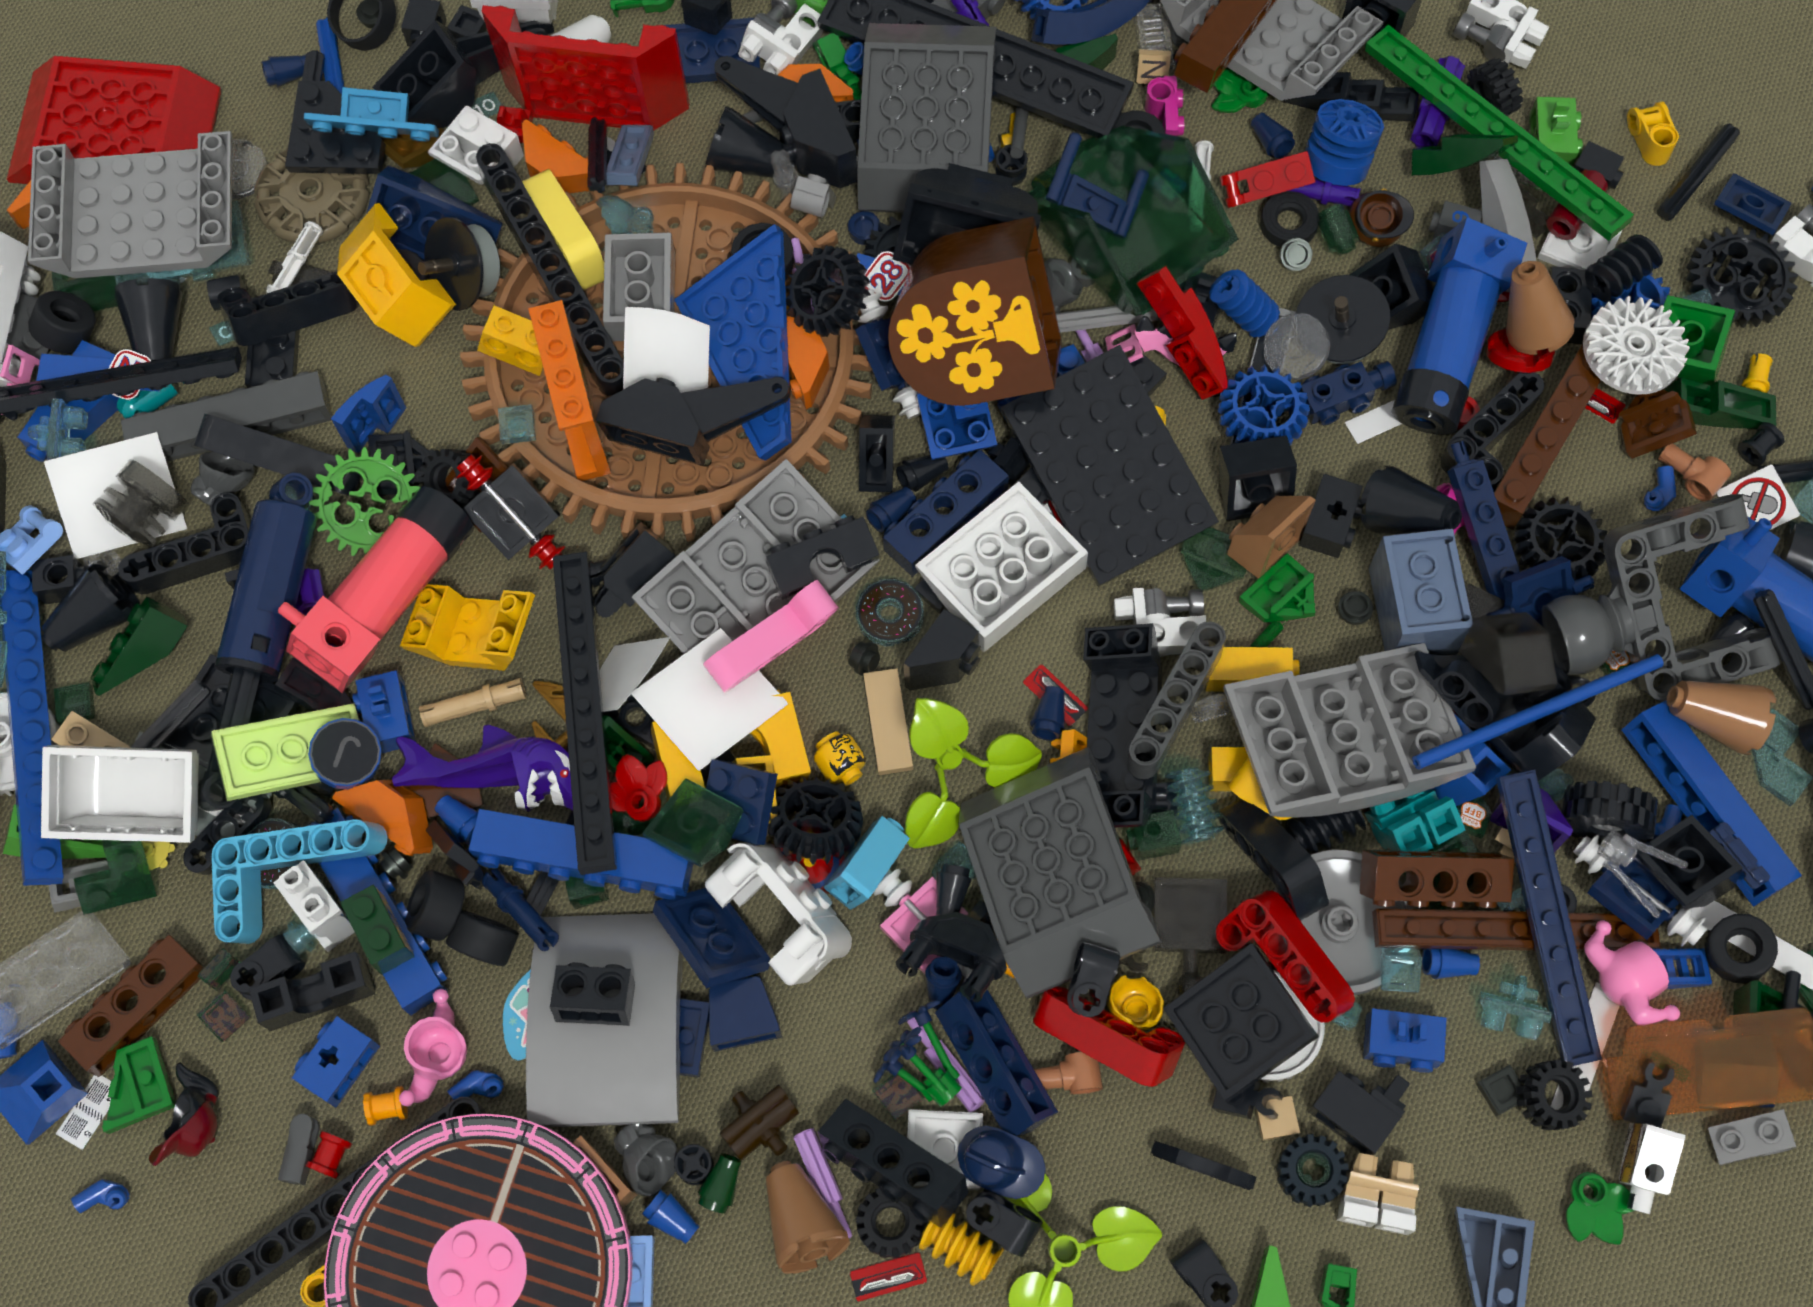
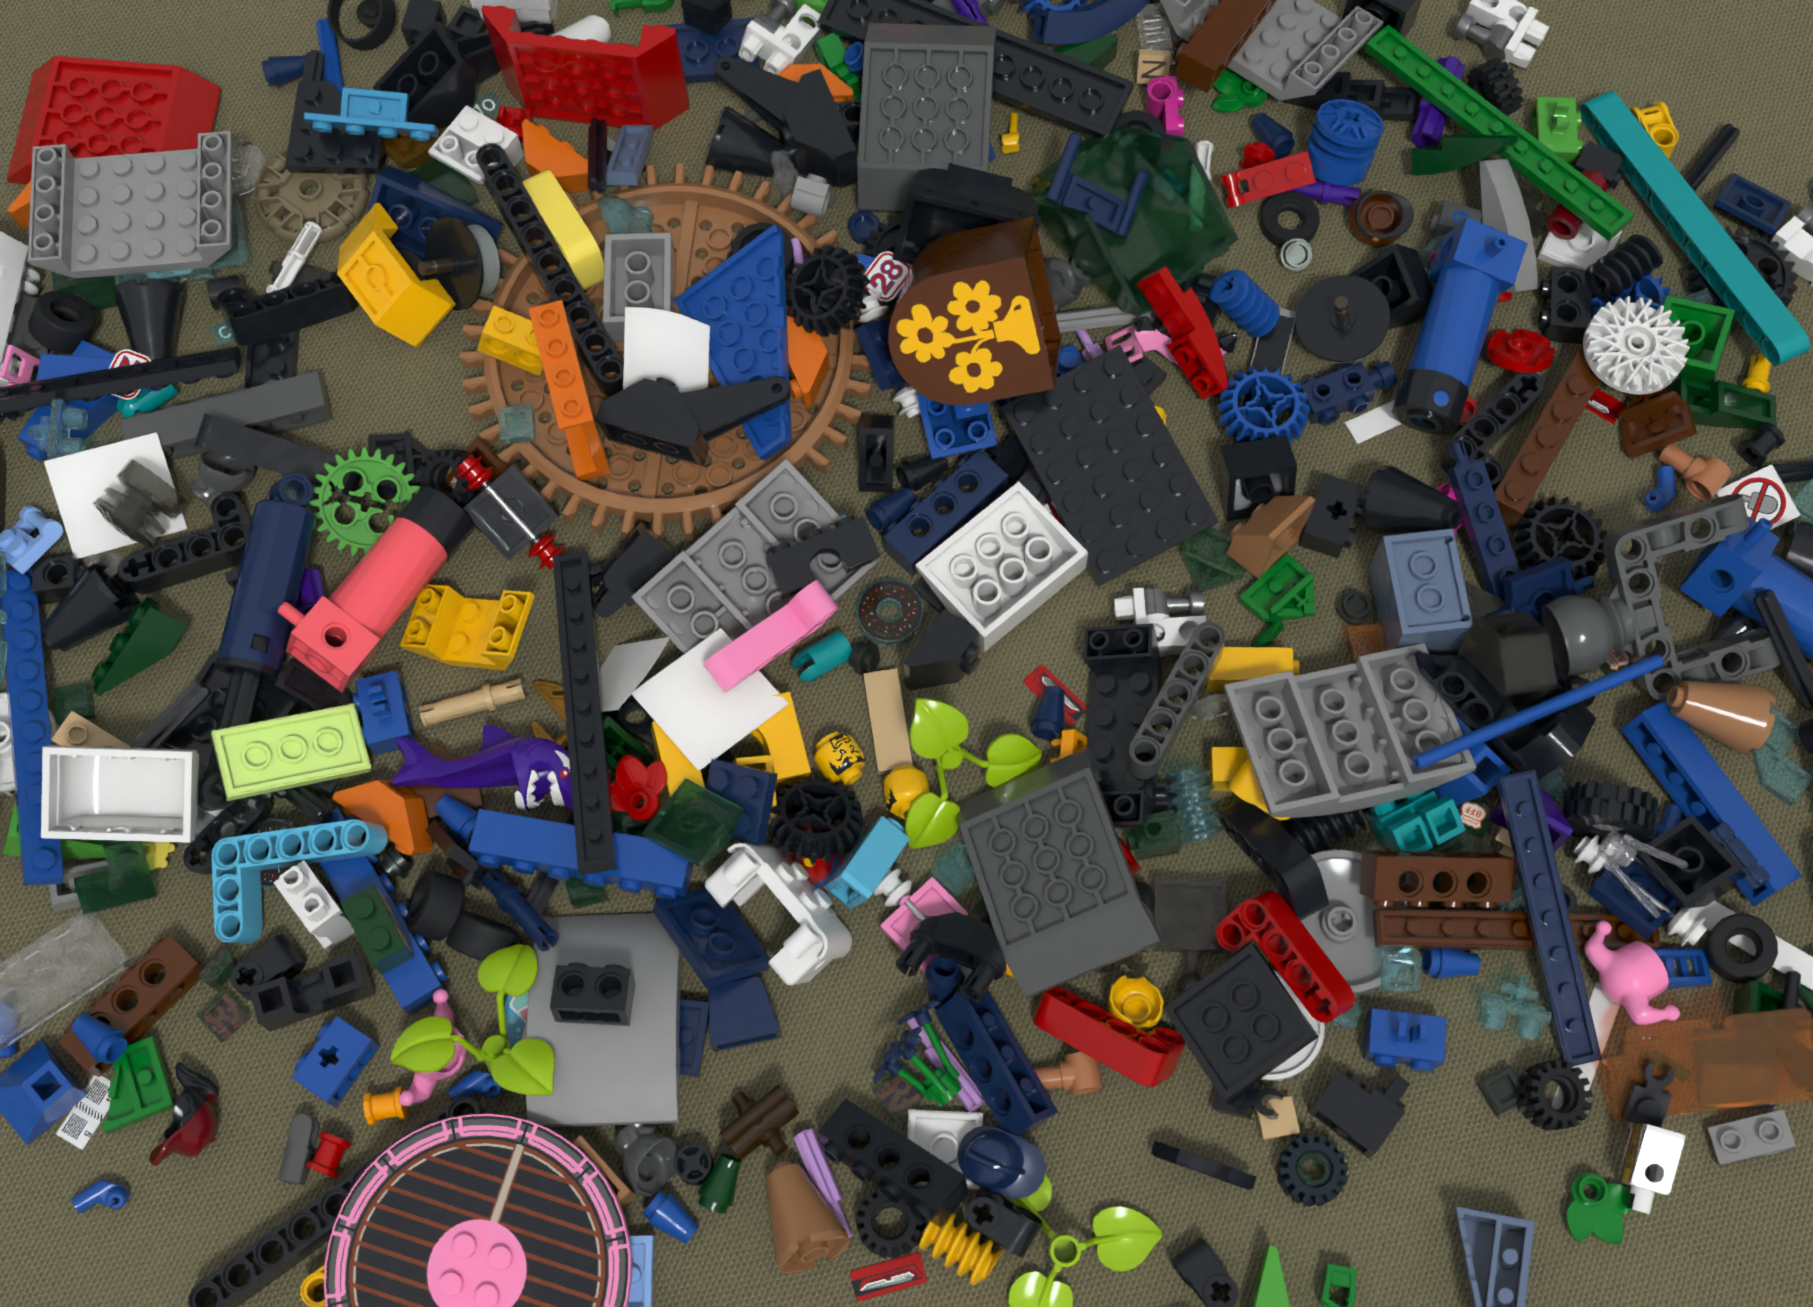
clear light blue plate [282,920,316,955] -> none
black tile [308,718,382,790] -> none
blue slope [331,375,406,454] -> none
black cone [936,864,972,916] -> none
black wheel [995,145,1028,186] -> none
dark grey bar [1010,107,1029,159] -> none
black piece [1067,941,1120,1017] -> none
clear tile [1263,313,1331,380] -> none
clear green brick [1318,204,1360,255] -> none
hips [1337,1153,1419,1235] -> none
medium nougat cone [1506,261,1574,355] -> none
none -> blue cone [71,1014,128,1064]
none -> lime plant [391,944,555,1096]
none -> teal piece [791,630,852,682]
none -> yellow head [883,765,930,820]
none -> red plate [1240,142,1275,169]
none -> clear orange plate [1346,624,1387,664]
none -> teal beam [1579,90,1810,366]

